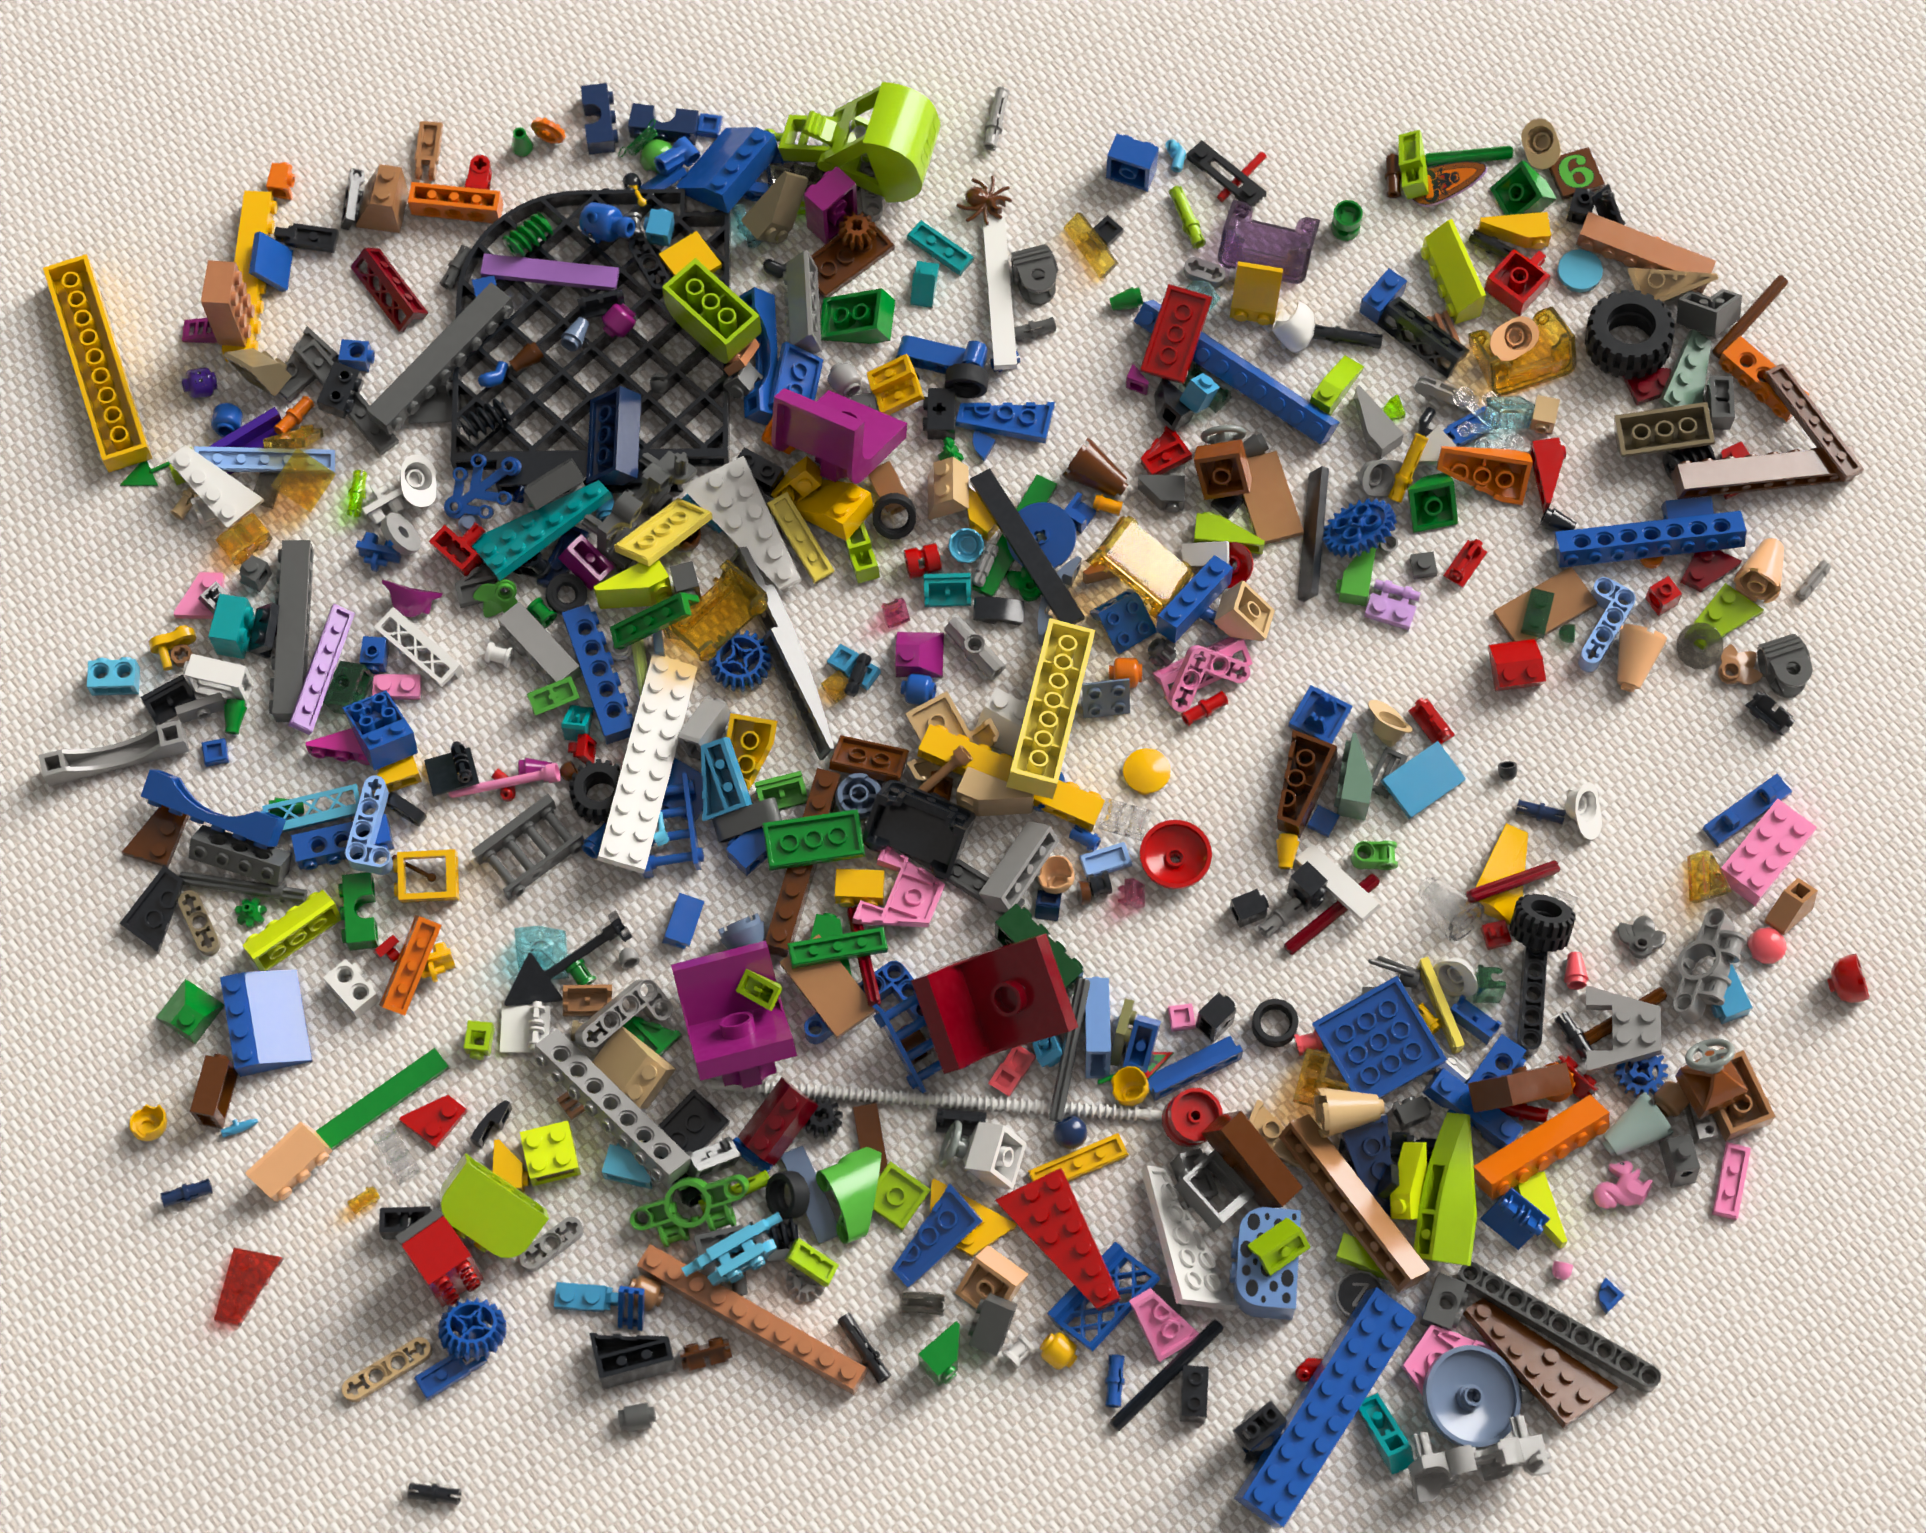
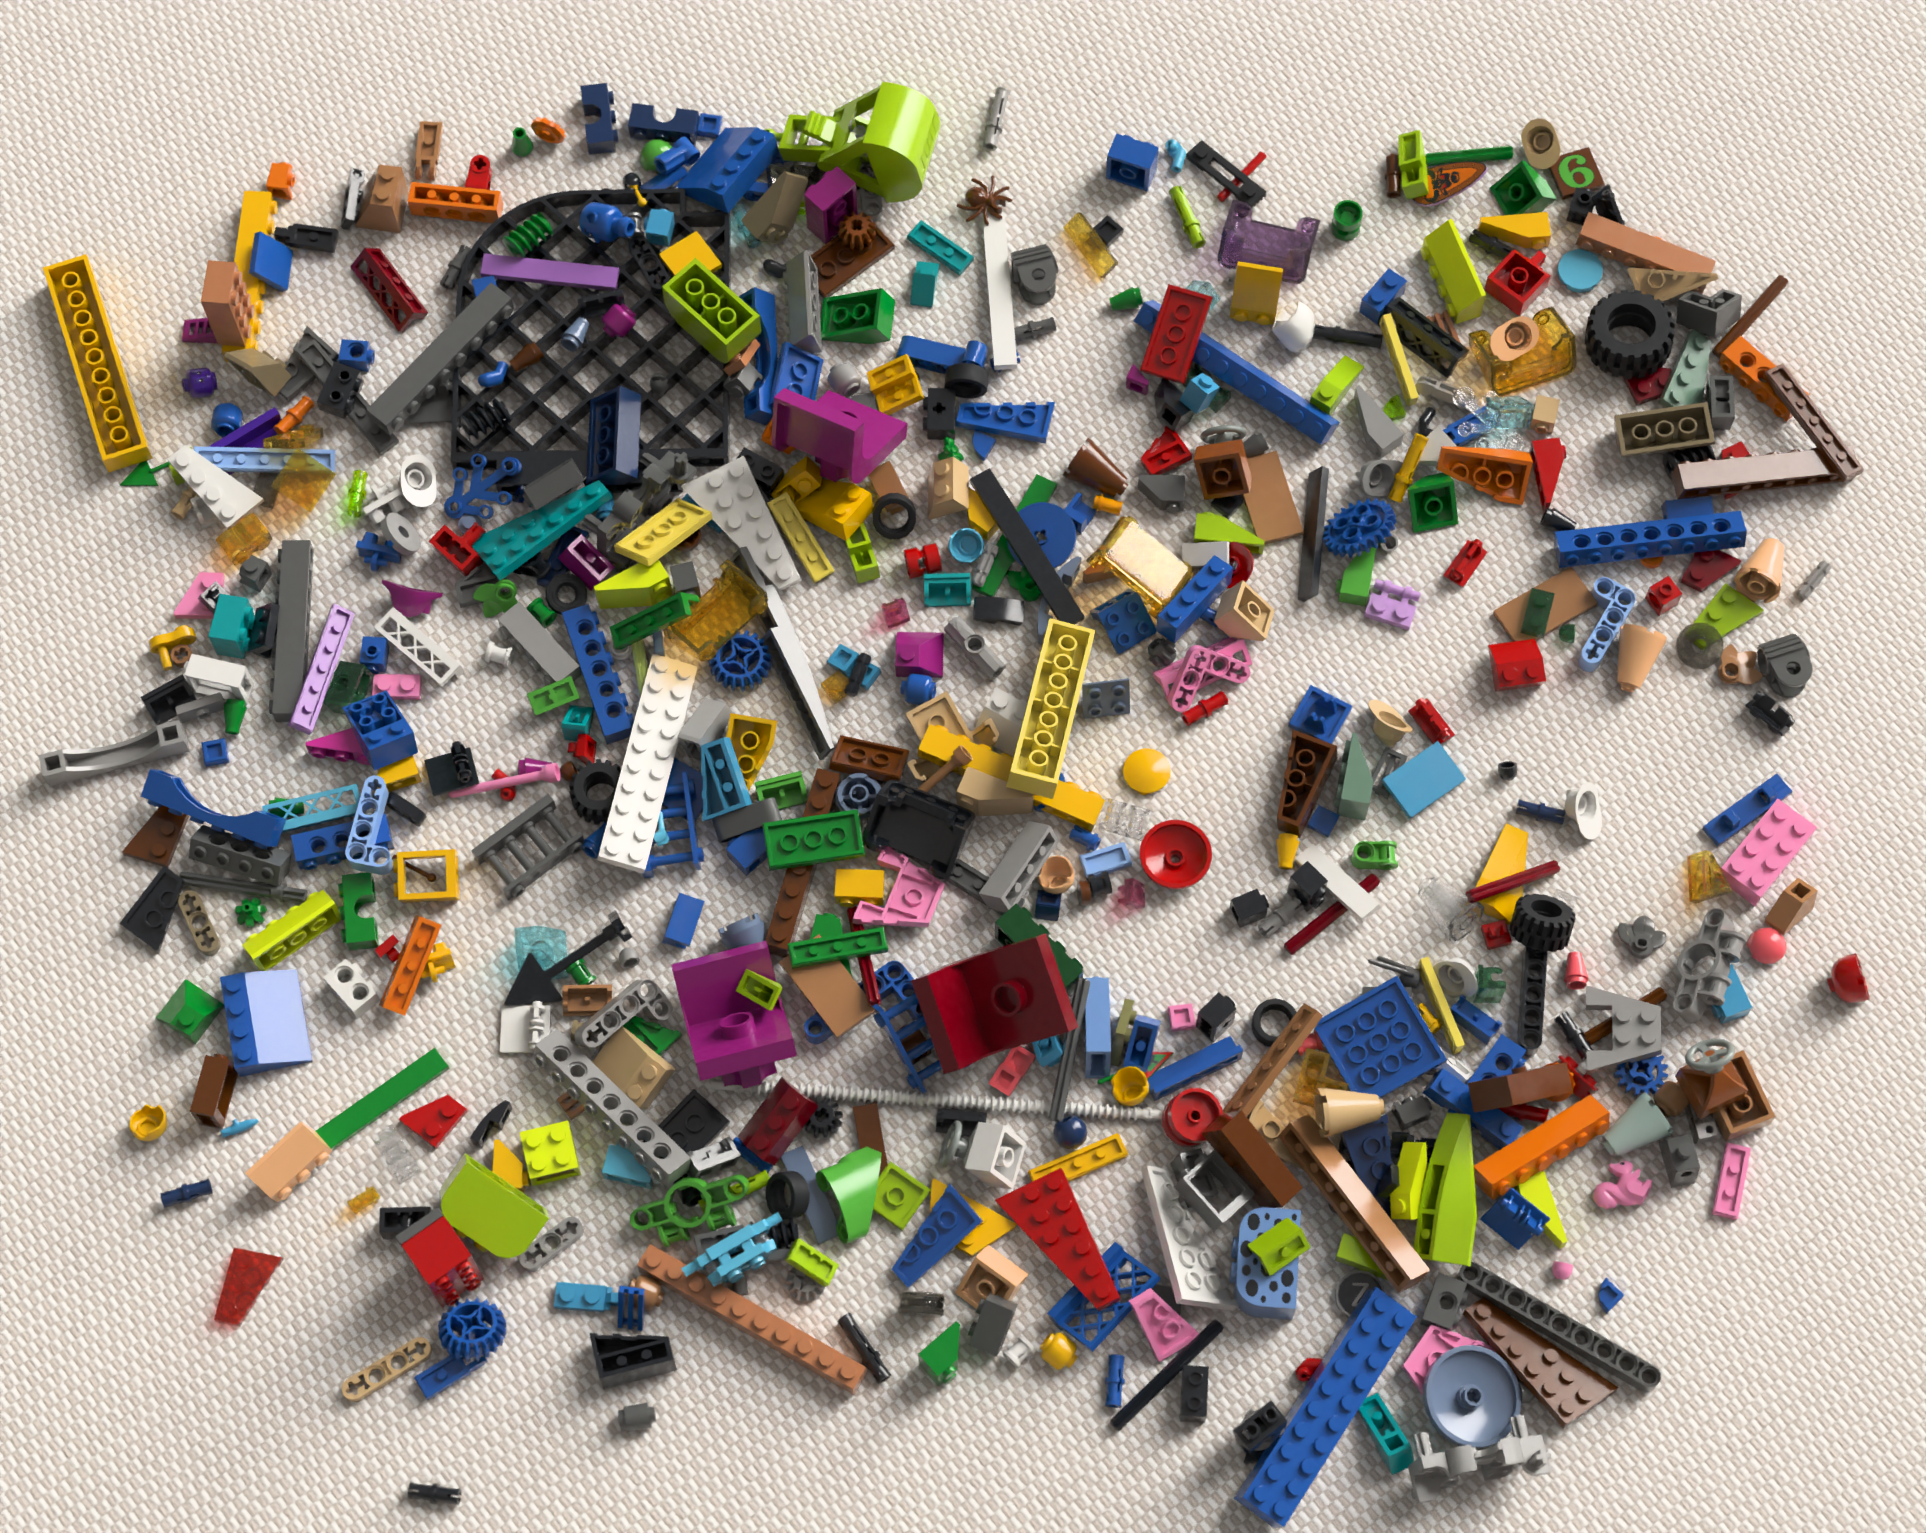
medium azure brick [87,657,140,696] -> none
lime brick [464,1020,495,1060] -> none
green piece [618,119,657,158] -> none
reddish brown hinge [679,1337,733,1371] -> none
reddish brown plate [927,770,954,801] -> none
orange head [1109,658,1142,688] -> none
light grey beam [1184,257,1226,288] -> none
dark grey plate [1410,551,1438,579] -> none
none -> medium nougat plate [1223,1003,1323,1117]
none -> light yellow tile [1379,313,1419,406]

